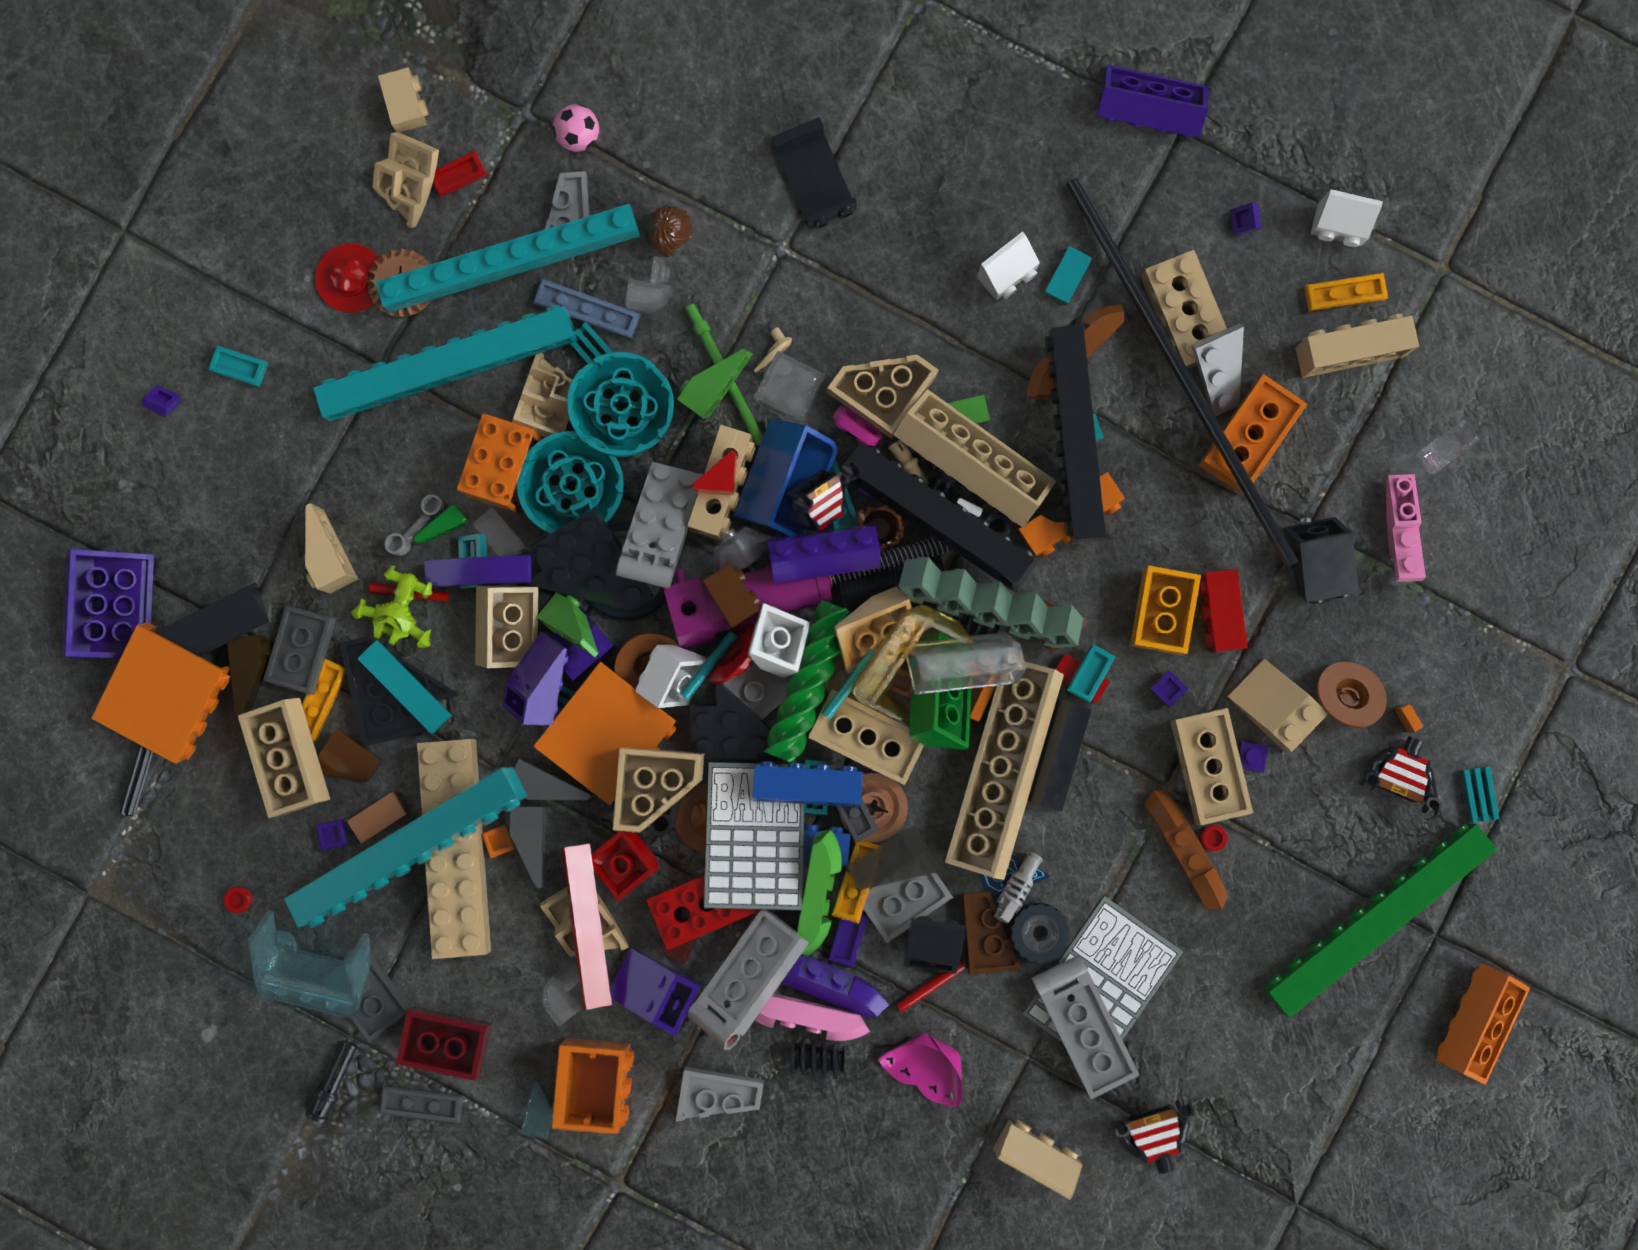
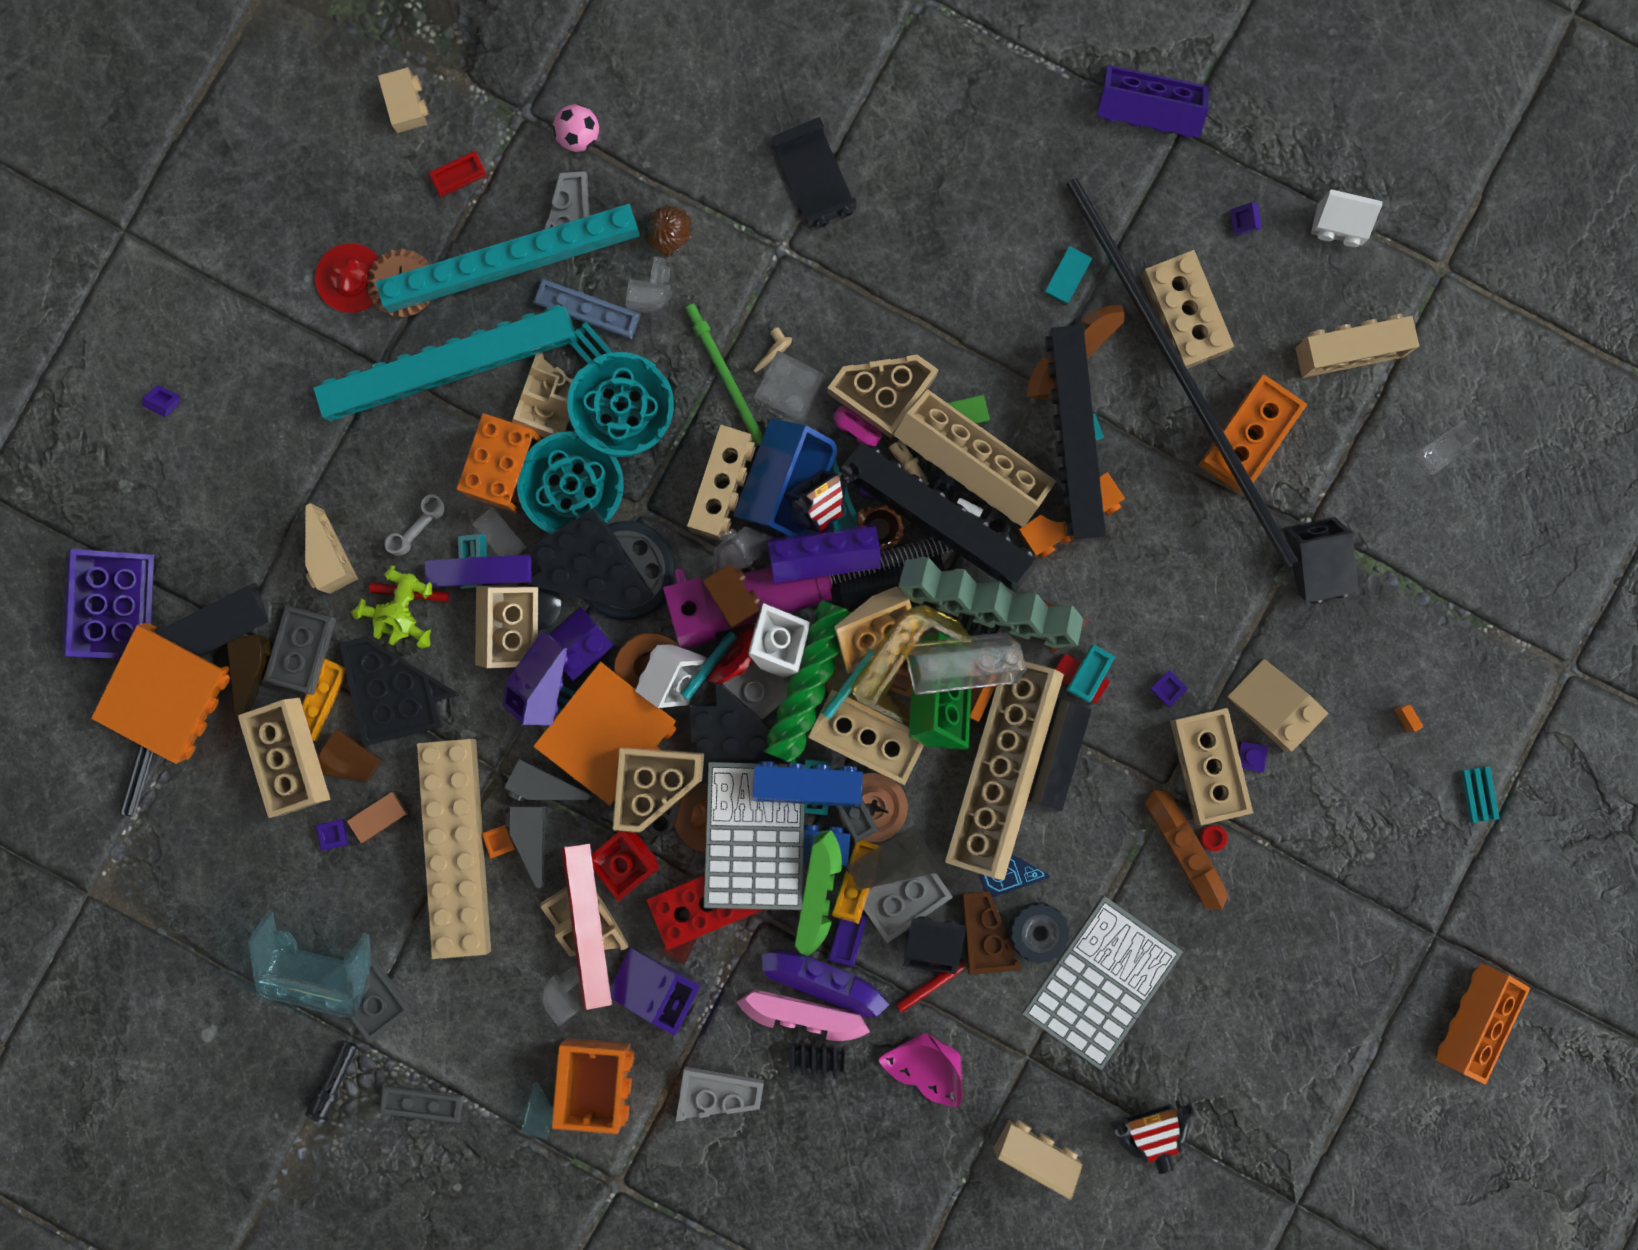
teal tile [208,345,268,388] -> none
red tile [223,886,253,914] -> none
teal brick [284,767,527,929] -> none
teal tile [357,640,453,734] -> none
tan slope [373,132,439,228] -> none
dark red brick [396,1007,492,1081] -> none
green slope [413,504,470,545] -> none
bright green slope [537,592,598,657] -> none
light grey hinge [616,462,702,589] -> none
bright green slope [677,349,753,419] -> none
light grey hinge [687,909,809,1050] -> none
red slope [691,450,737,496] -> none
white slope [977,231,1040,301] -> none
light grey hinge [994,851,1043,923] -> none
light grey hinge [1031,955,1140,1099] -> none
light orange brick [1130,565,1201,656] -> none
light grey wing [1191,323,1244,417] -> none
red brick [1199,569,1248,653] -> none
green brick [1263,823,1498,1018] -> none
light orange tile [1304,273,1388,312] -> none
dark orange hat [1317,662,1387,728] -> none
torso [1359,736,1442,816] -> none
bright pink slope [1386,474,1426,582] -> none

